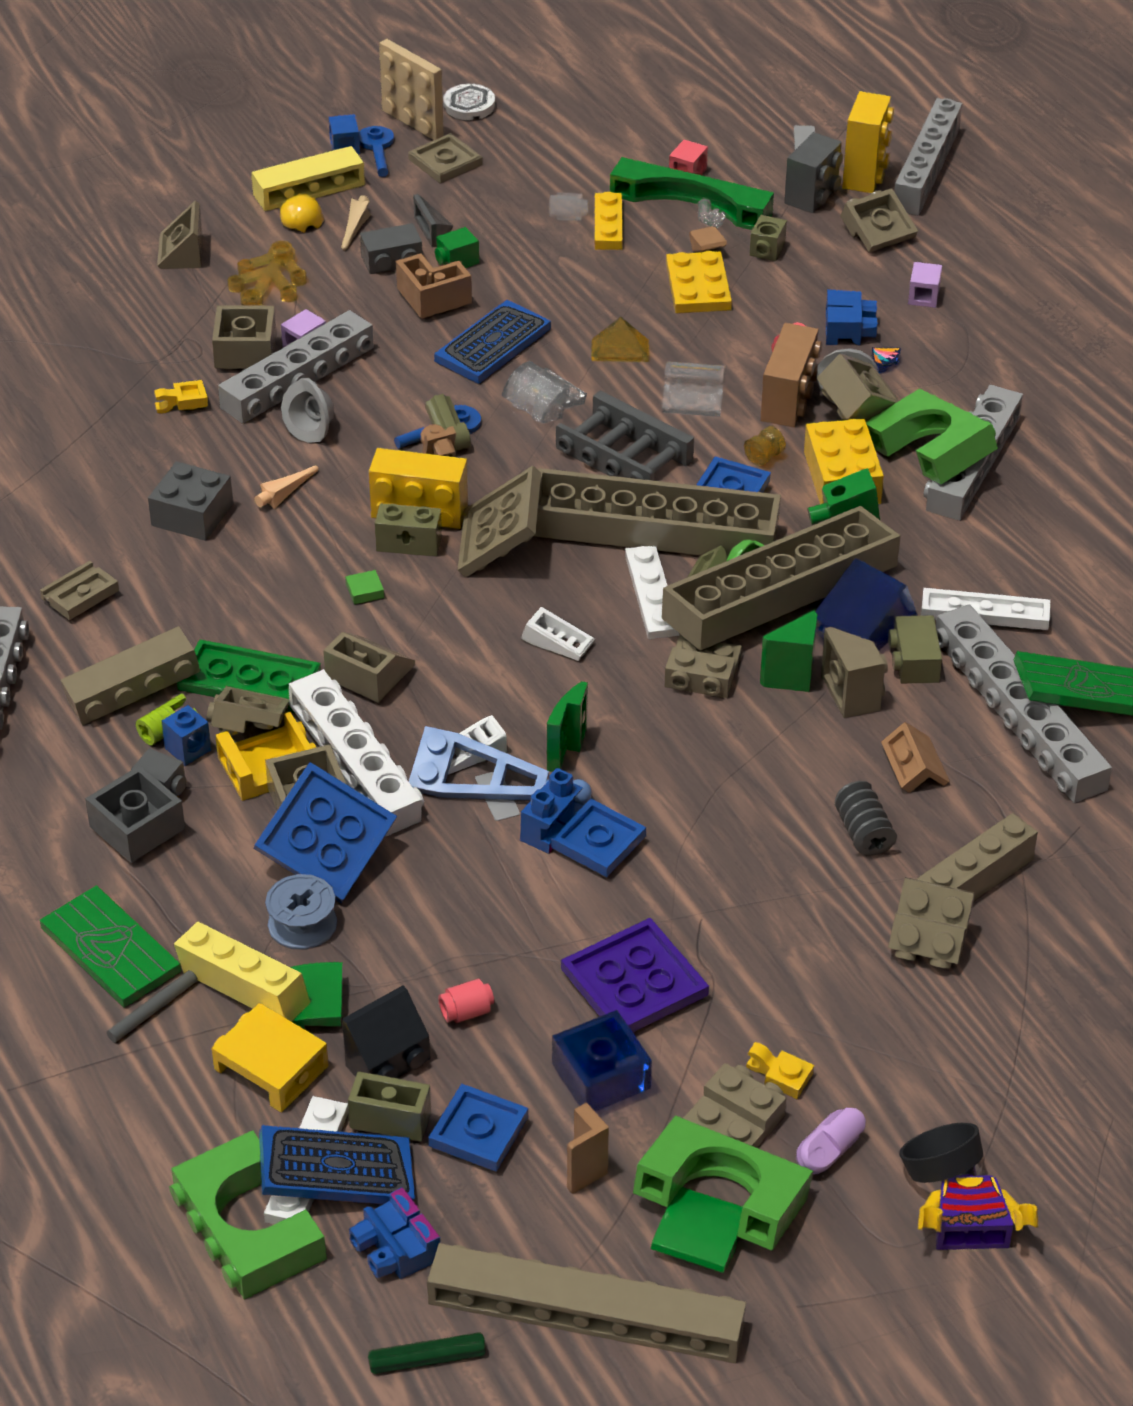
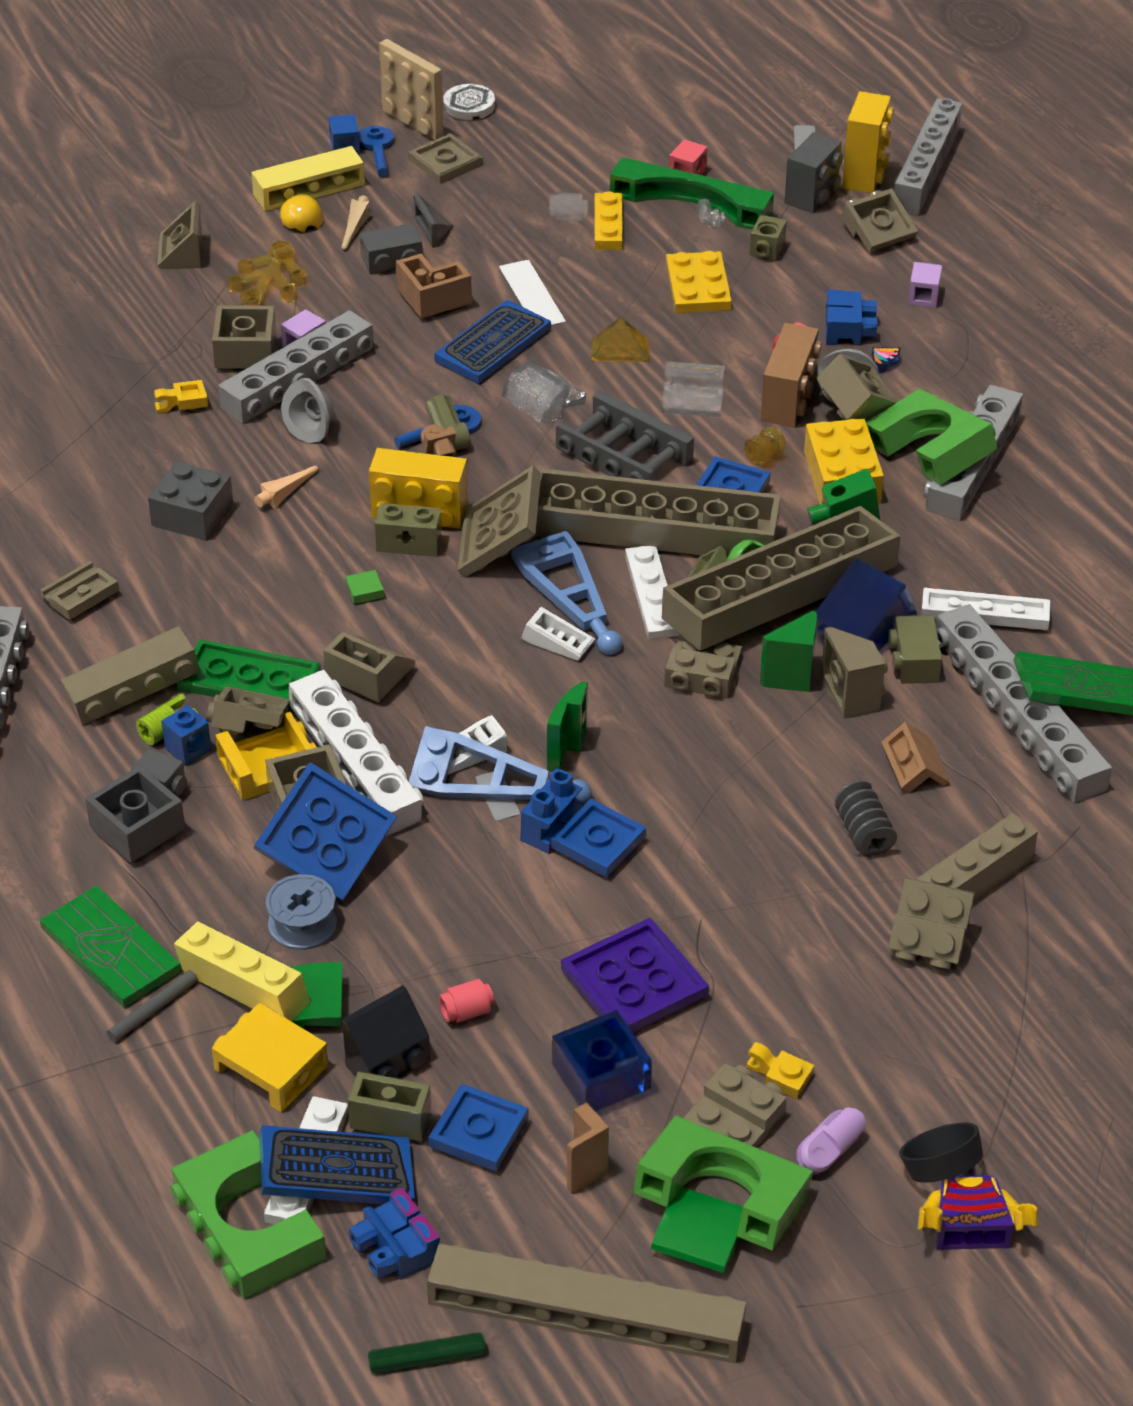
green brick [434,227,479,268] -> none
medium nougat slope [689,226,727,252] -> none
none -> white sticker [499,260,566,325]
none -> medium blue plate [511,531,623,656]

